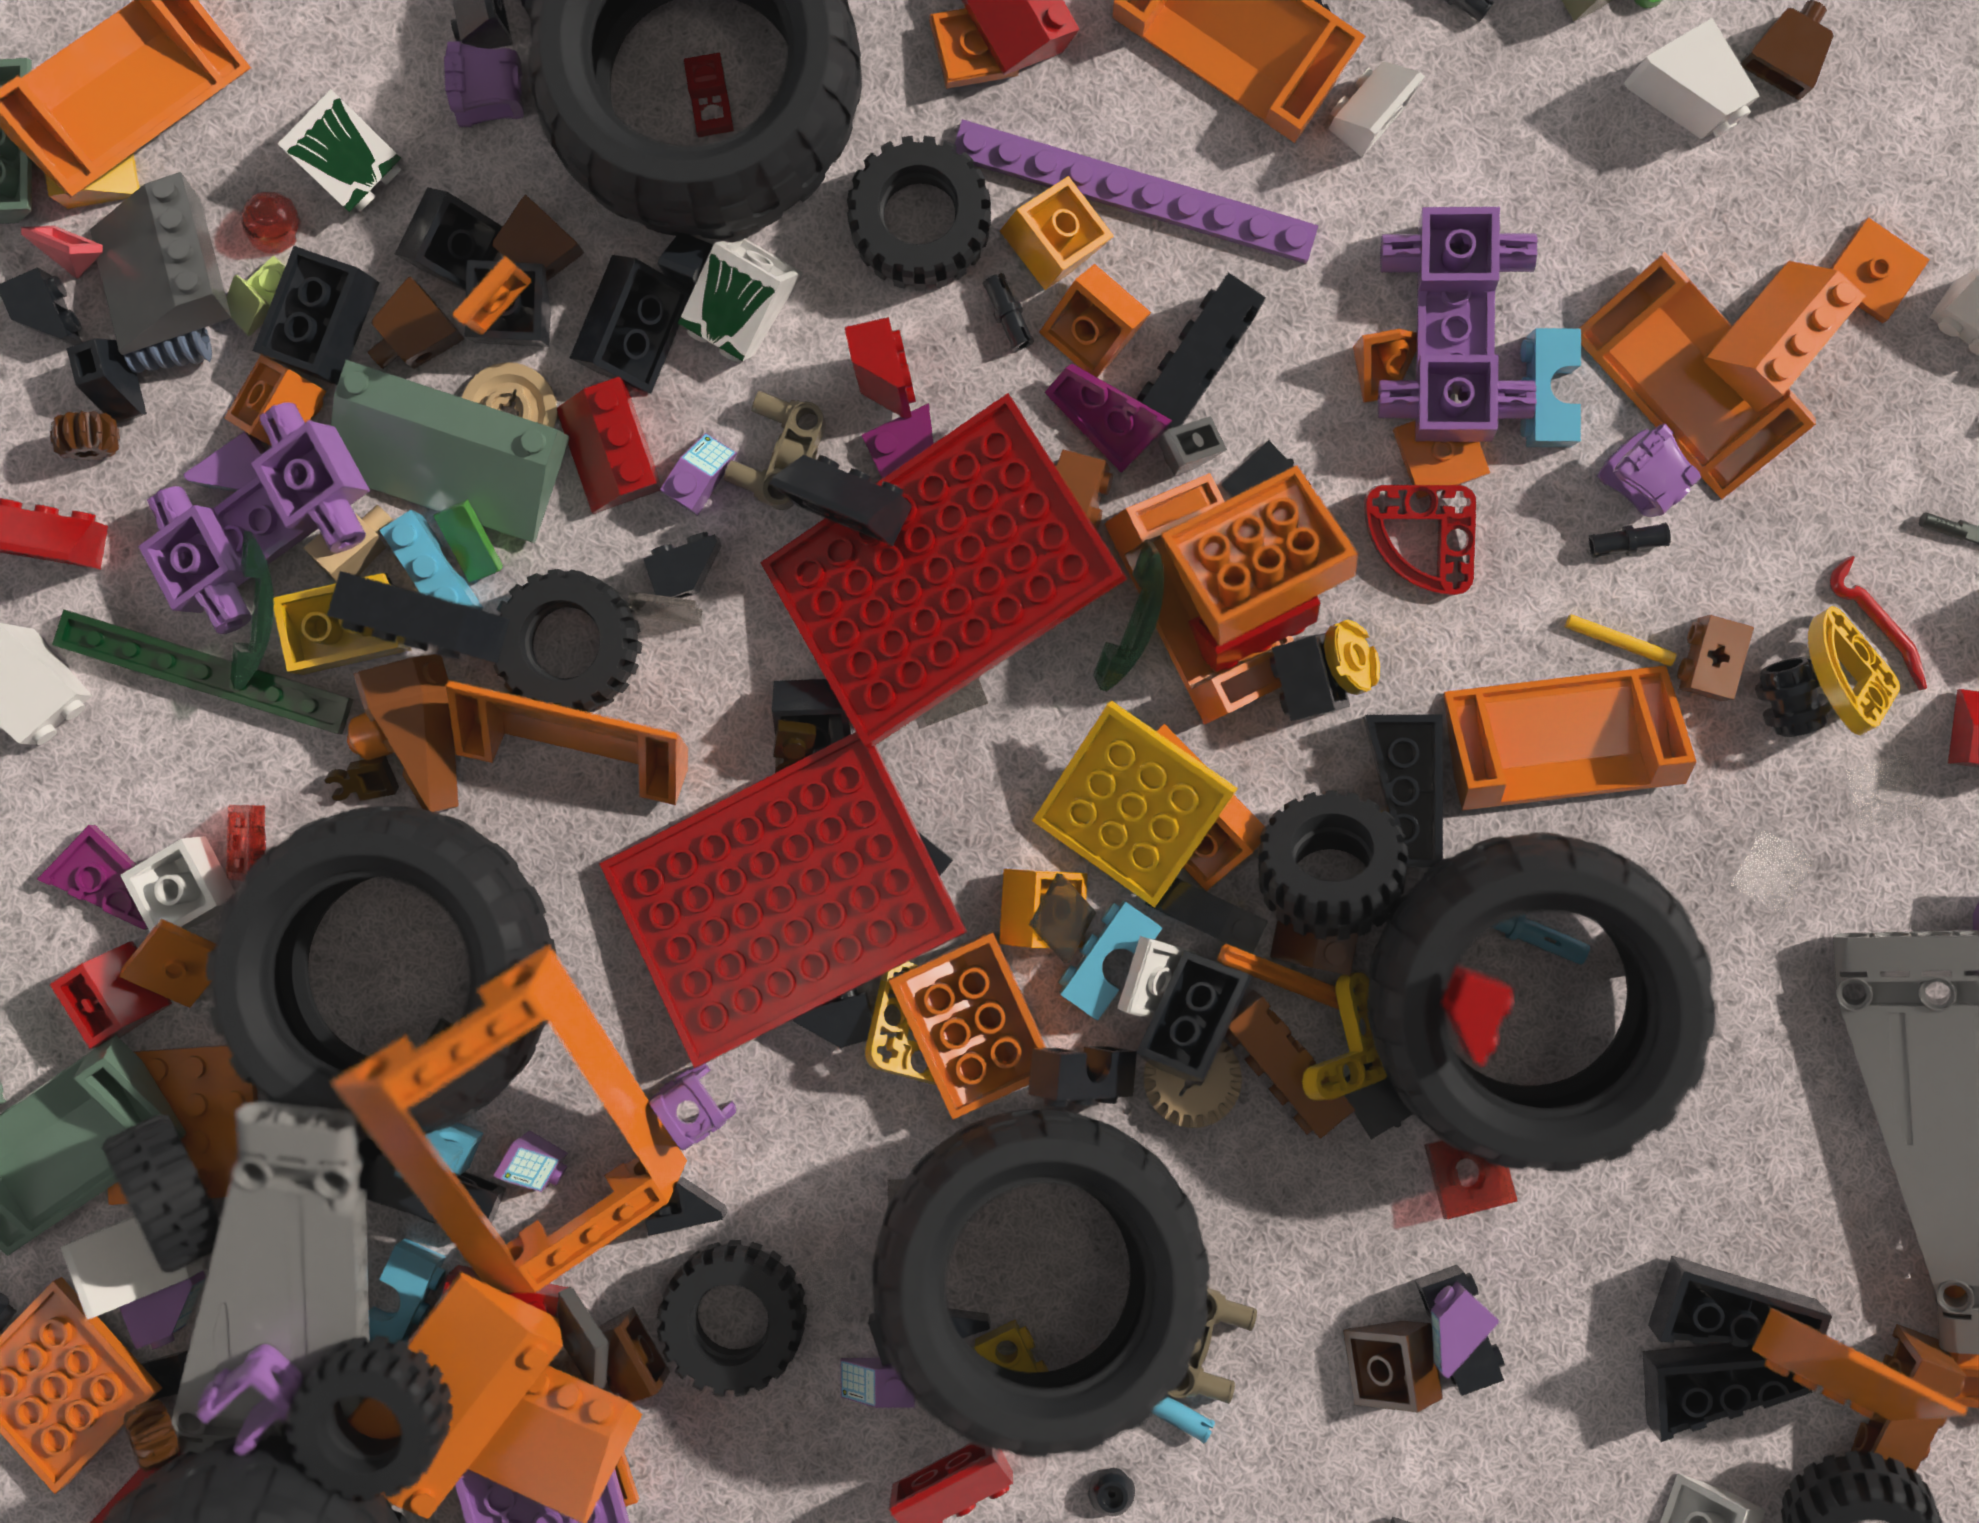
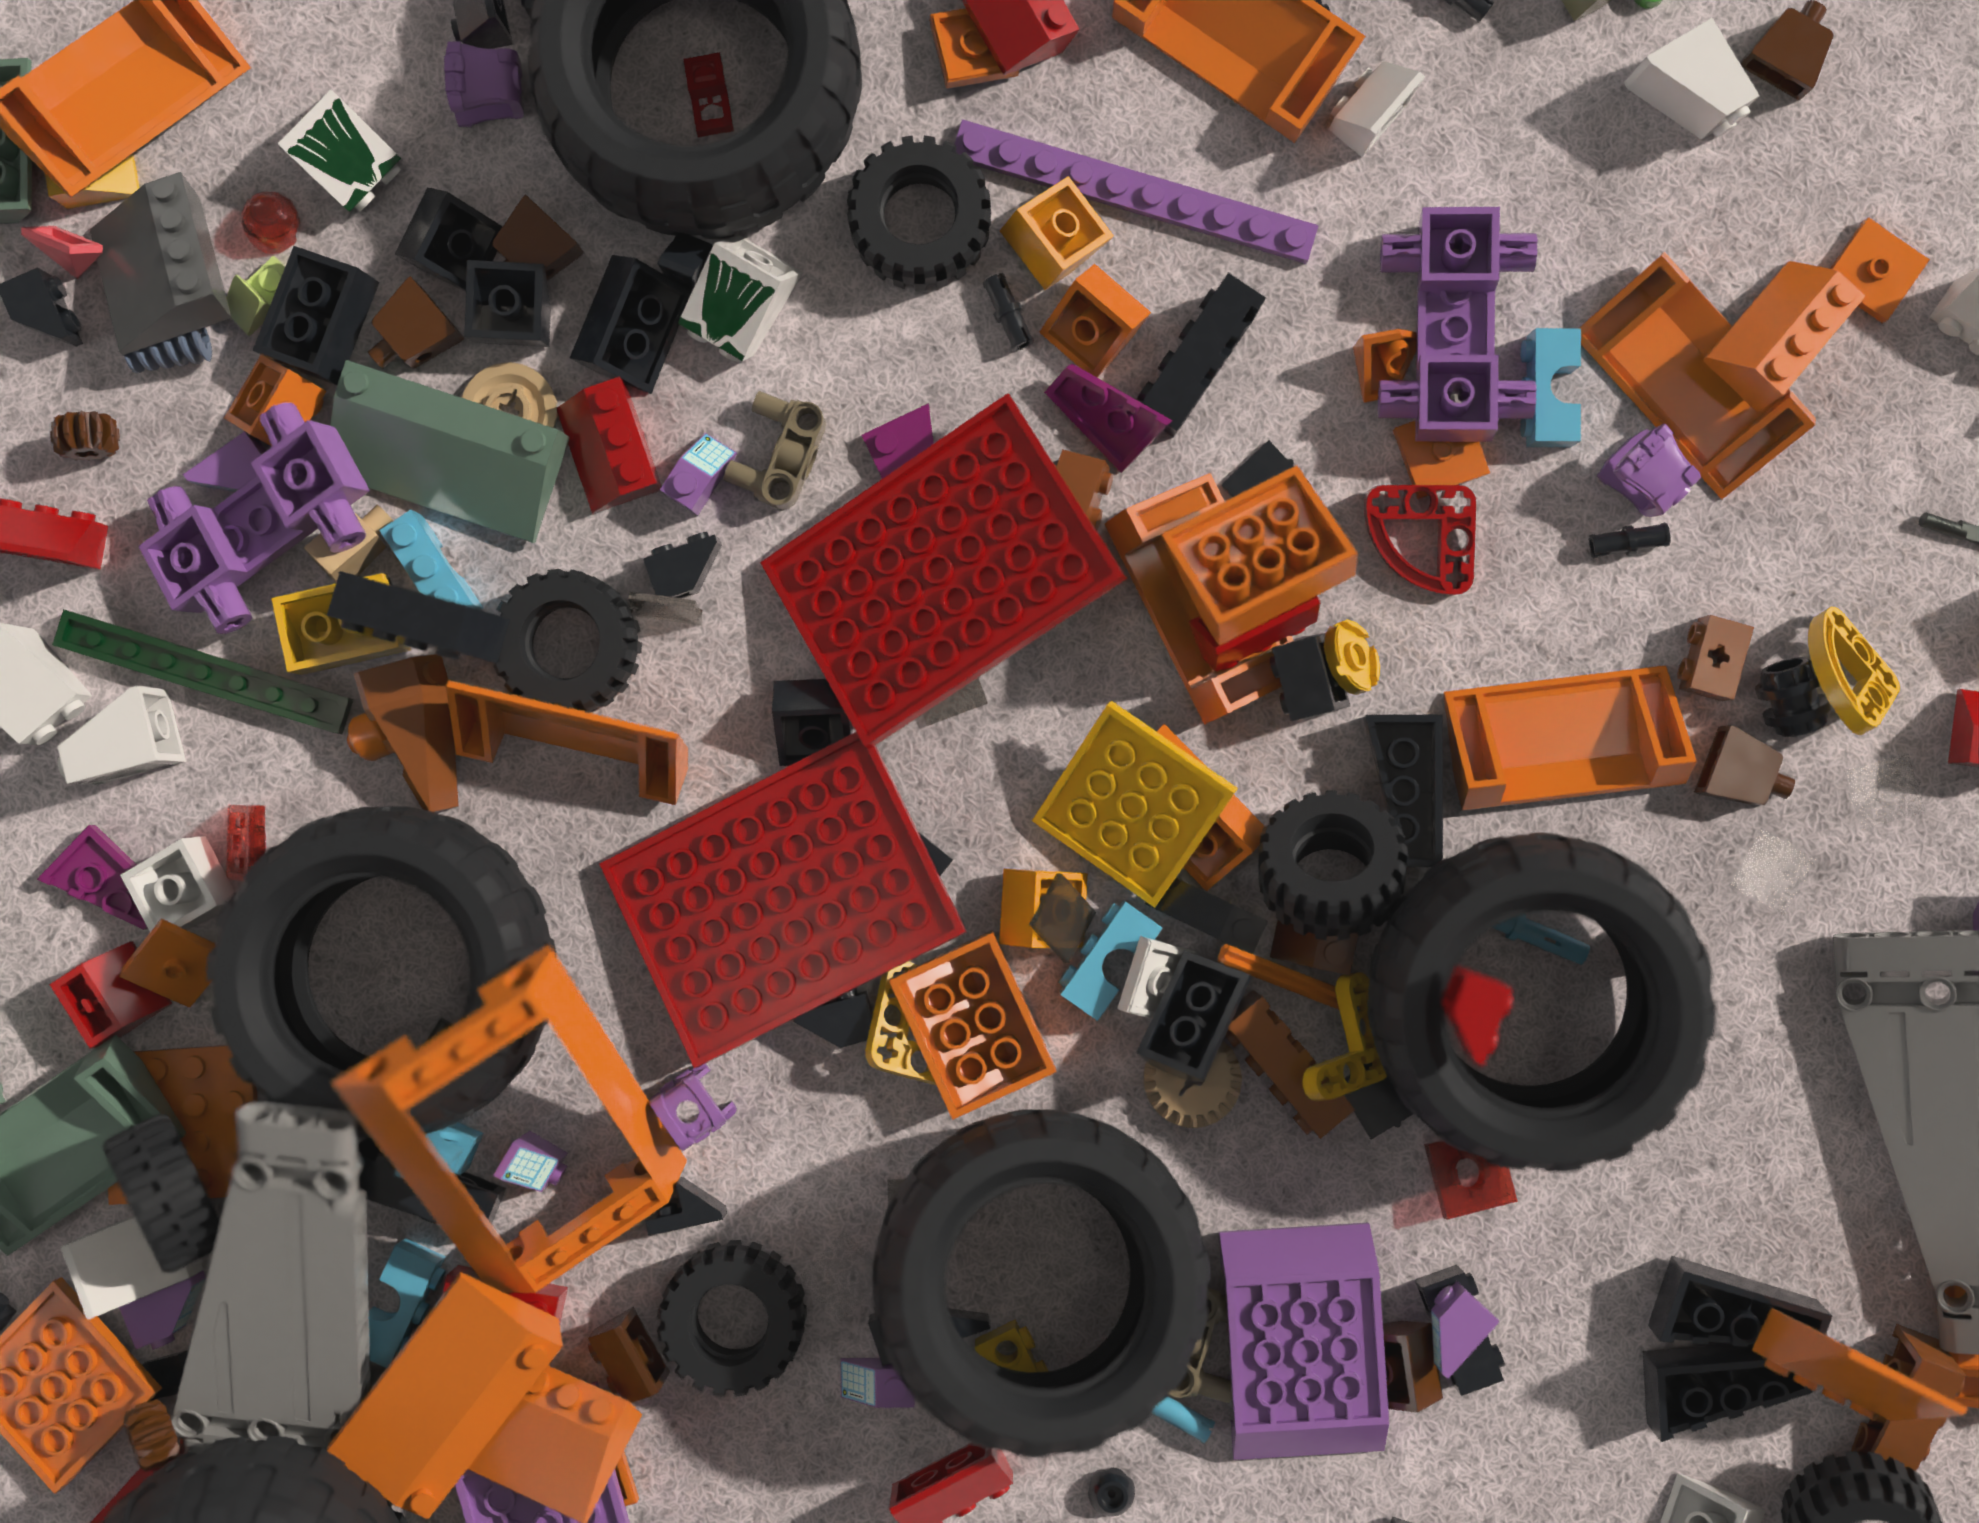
black slope [66,338,147,424] -> none
medium lavender piece [197,1344,303,1455] -> none
clear green slope [230,531,274,689] -> none
black tyre [286,1335,453,1501] -> none
dark brown plate [324,755,399,801] -> none
bright green slope [433,499,503,582] -> none
orange plate [452,257,532,336] -> none
dark grey plate [558,1287,608,1389] -> none
black slope [770,455,912,546] -> none
dark brown plate [773,720,816,773] -> none
red slope [844,317,916,419] -> none
black arch [1028,1046,1137,1107] -> none
clear green slope [1093,540,1164,692] -> none
dark grey slope [1158,416,1227,476] -> none
yellow bar [1565,614,1677,667] -> none
red piece [1830,556,1927,690] -> none
none -> white slope [57,686,186,785]
none -> medium lavender slope [1219,1222,1389,1460]
none -> reddish brown torso [1694,725,1795,805]

